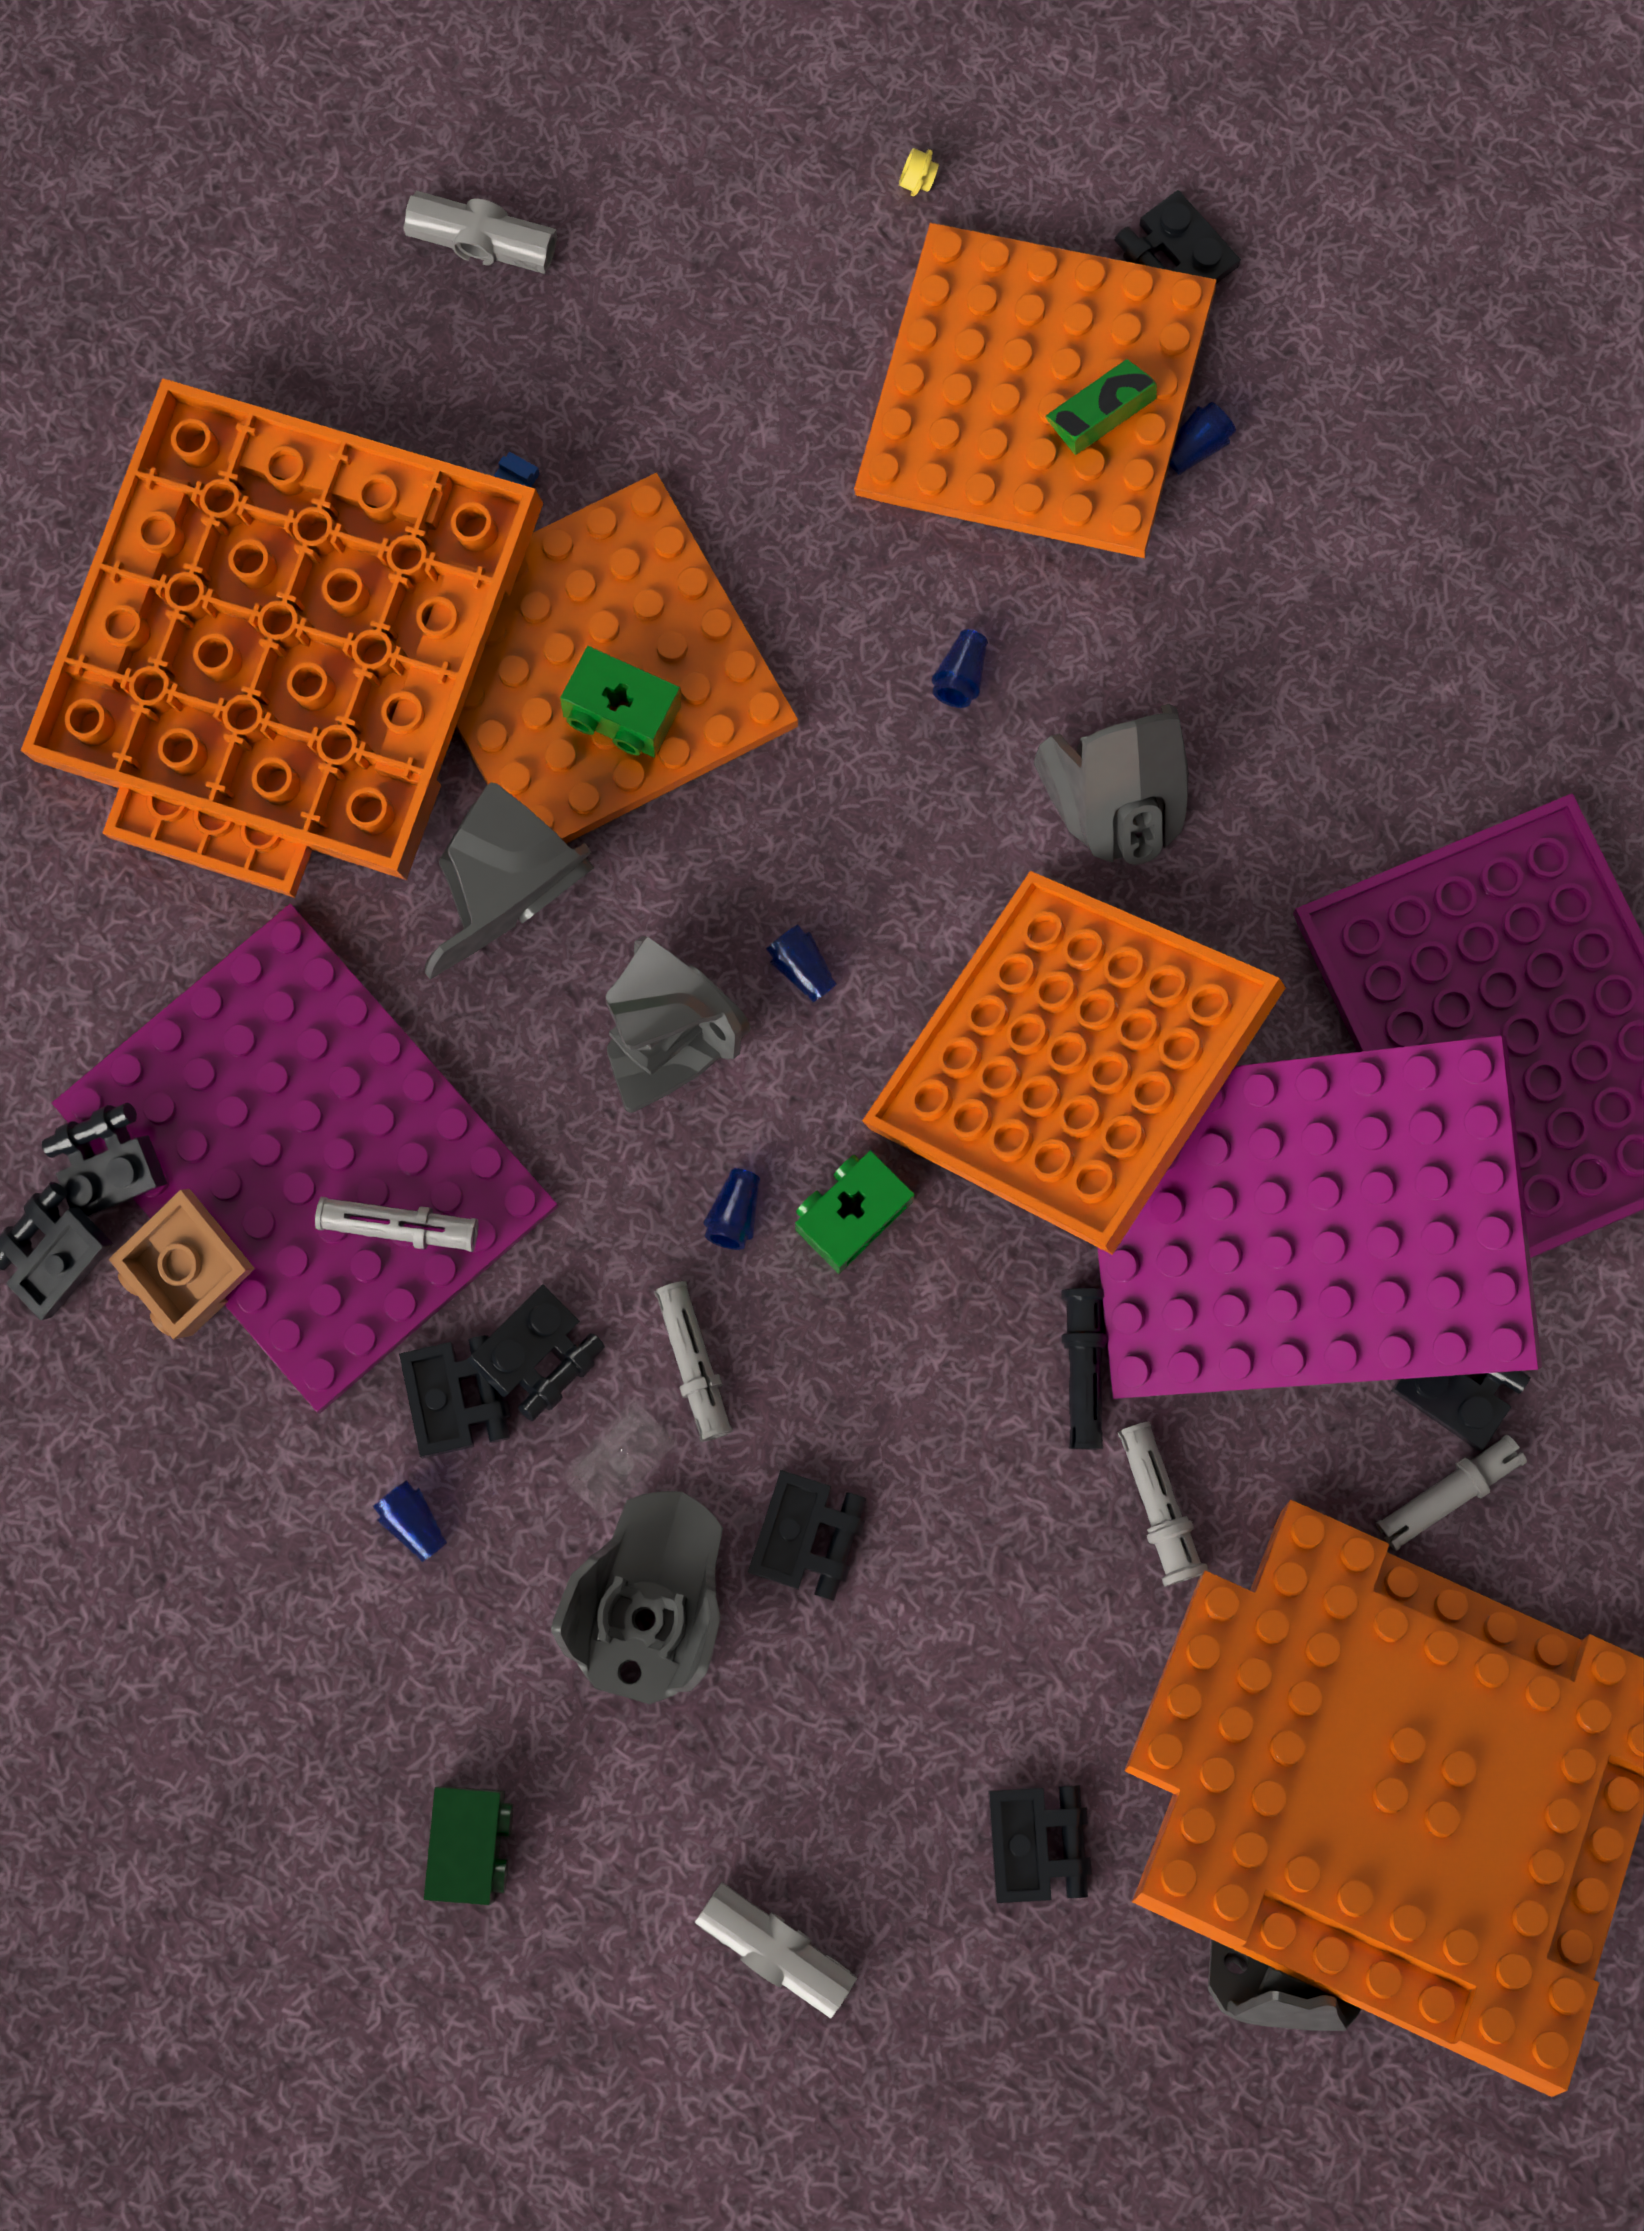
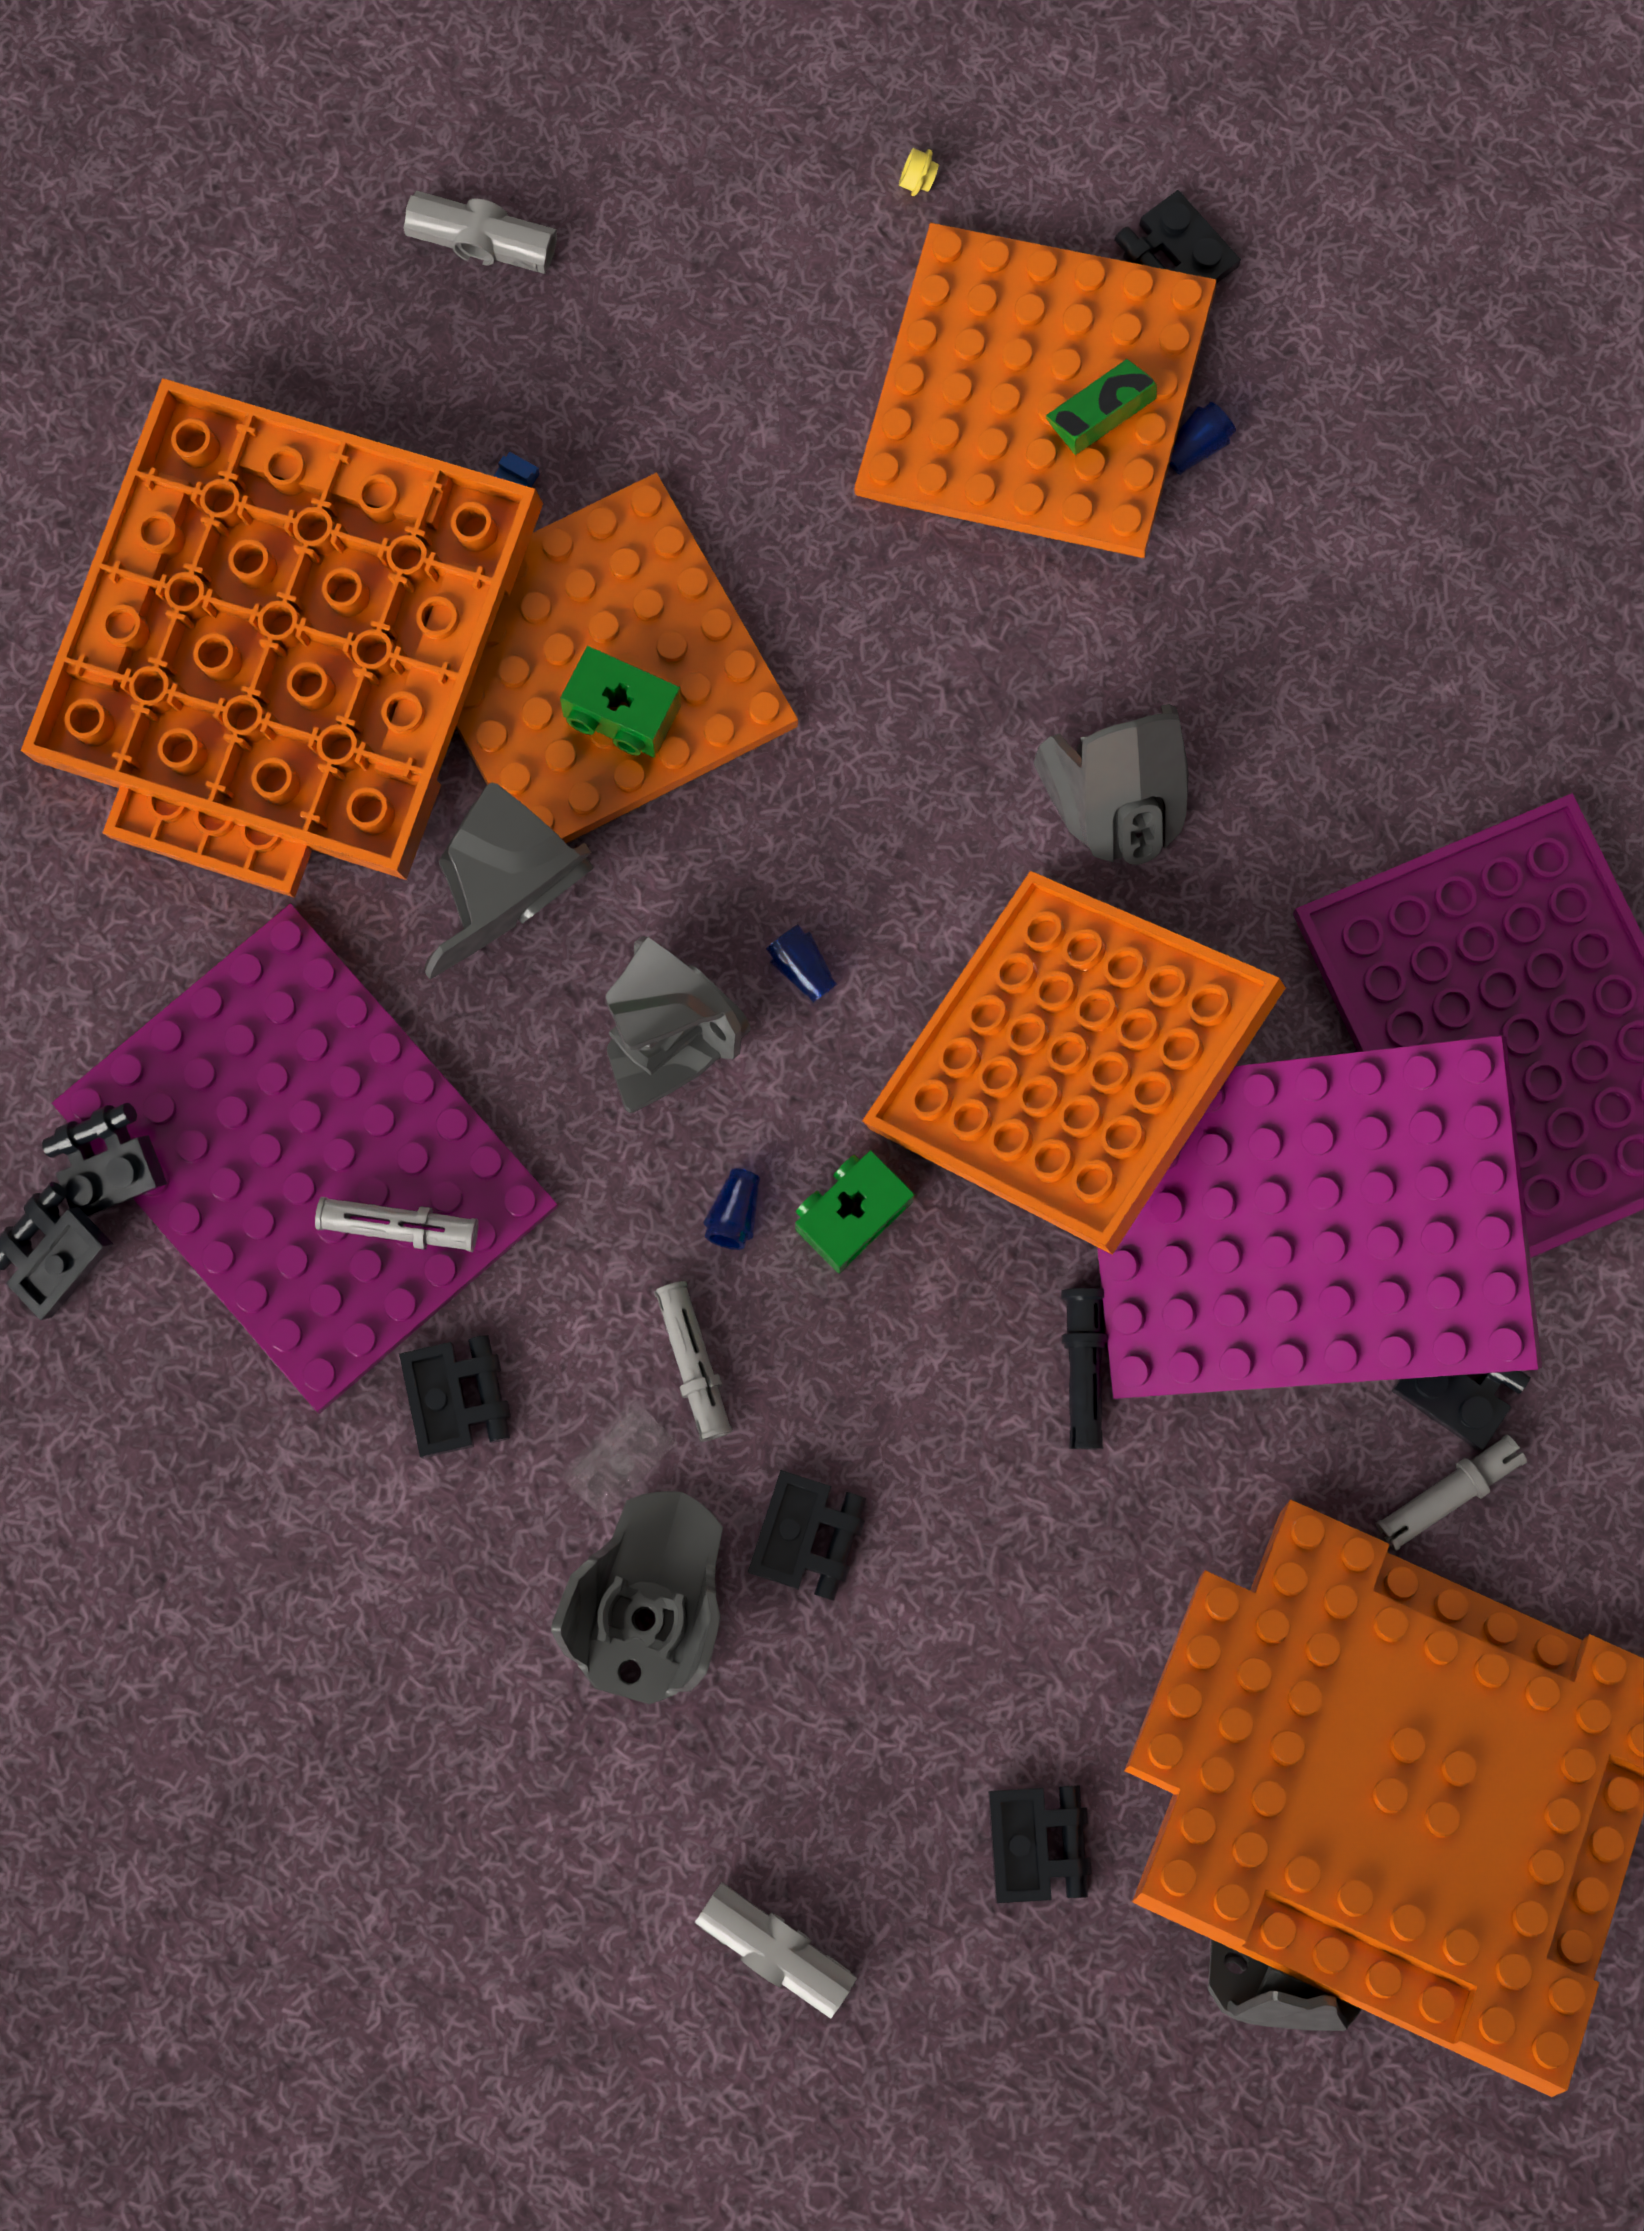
medium nougat plate [109,1189,255,1340] -> none
clear blue cone [373,1480,447,1562] -> none
dark green brick [424,1786,513,1905] -> none
black plate [467,1284,605,1421] -> none
clear blue cone [932,629,988,708] -> none
light grey pin [1118,1421,1210,1587] -> none

